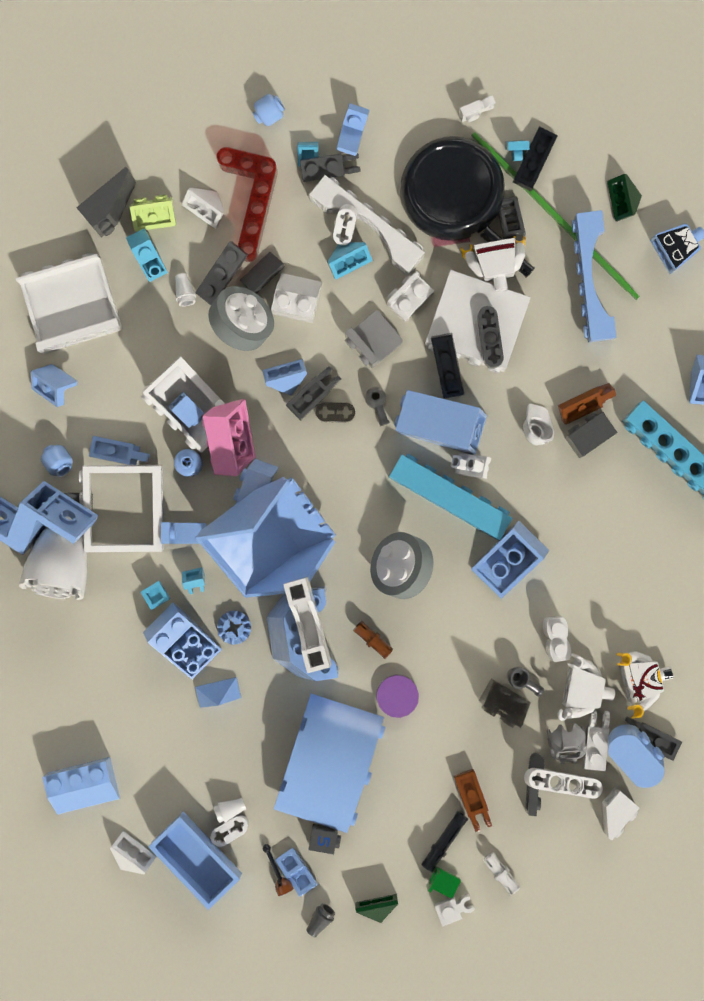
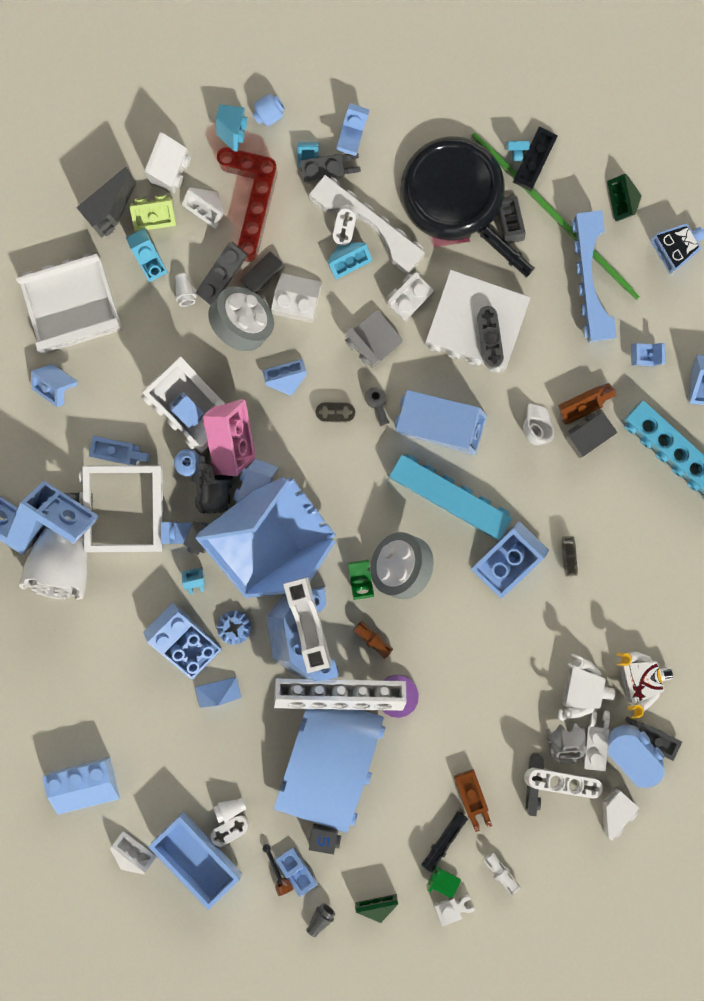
light blue head [41,445,73,477] -> none
medium azure tile [141,581,170,610] -> none
dark grey hinge [286,366,341,421] -> none
black tile [431,333,465,399] -> none
white hips [451,453,491,479] -> none
white plate [458,95,496,123] -> none
white torso [460,236,526,291] -> none
clear smoke slope [479,678,531,728] -> none
dark grey bar [507,667,544,697] -> none
white brick [543,616,571,662] -> none
none -> white slope [144,132,191,193]
none -> dark grey brick [183,521,207,555]
none -> dark grey helmet [191,455,233,514]
none -> medium azure slope [216,104,248,151]
none -> white brick [274,678,407,711]
none -> green bracket [348,560,374,600]
none -> clear smoke beam [561,536,578,577]
none -> light blue bracket [631,343,666,367]

